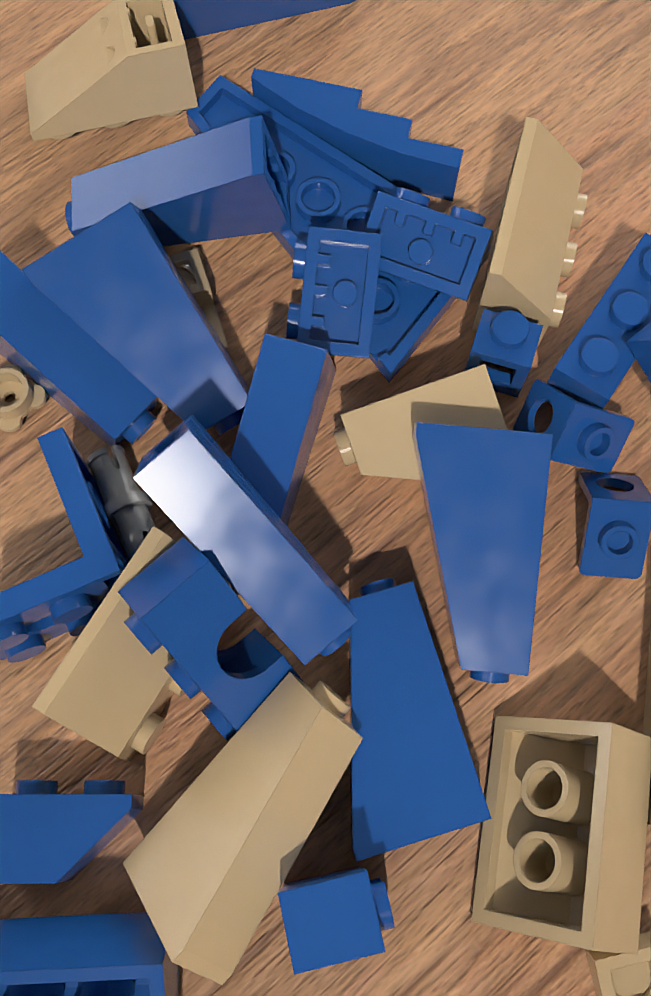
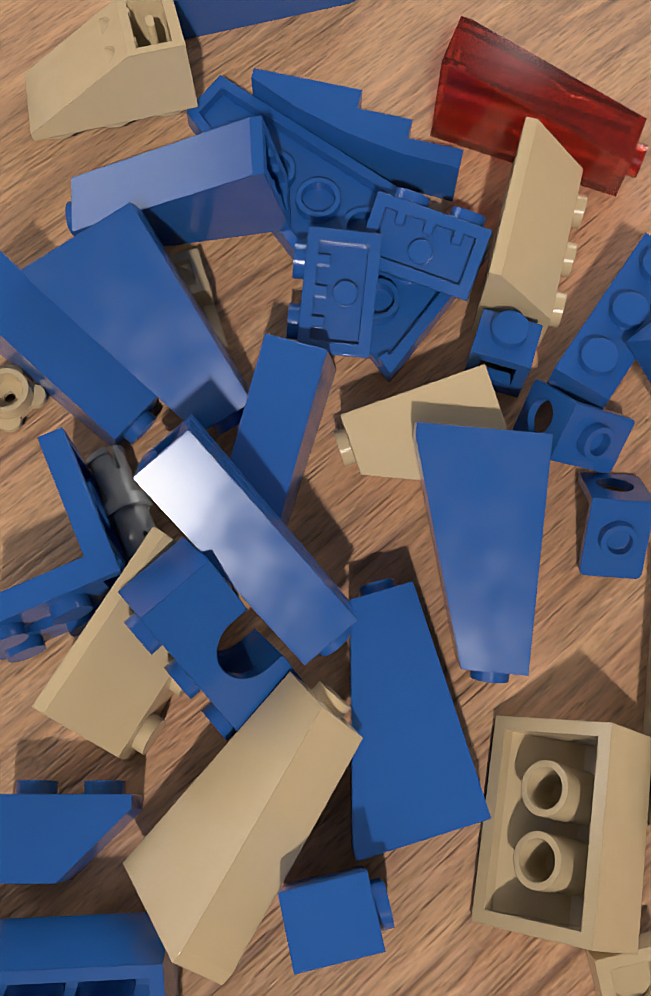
none -> clear red slope [430,16,648,197]

